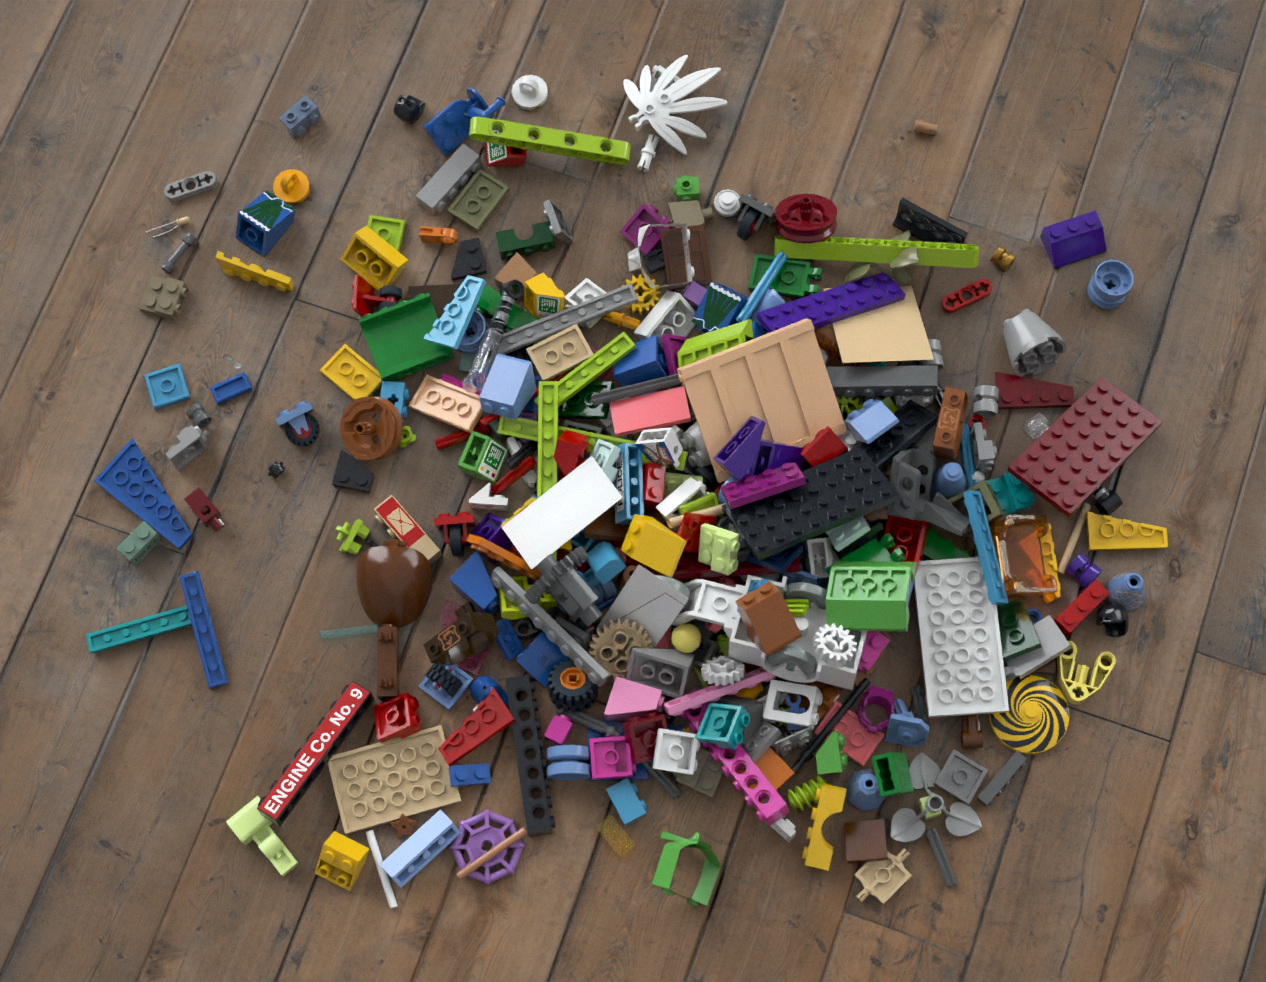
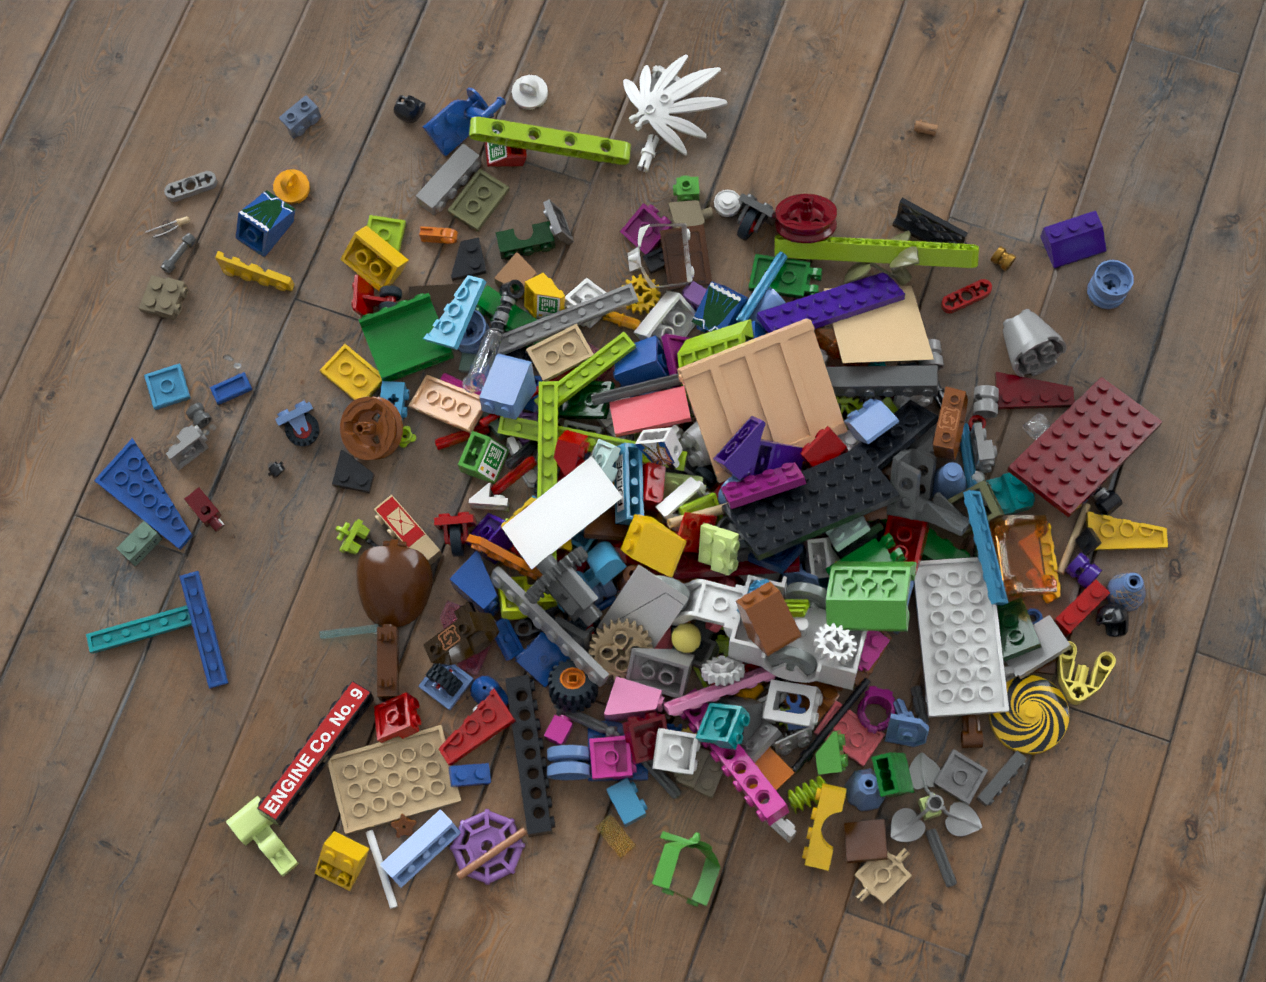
none -> black plate [1075,527,1102,555]

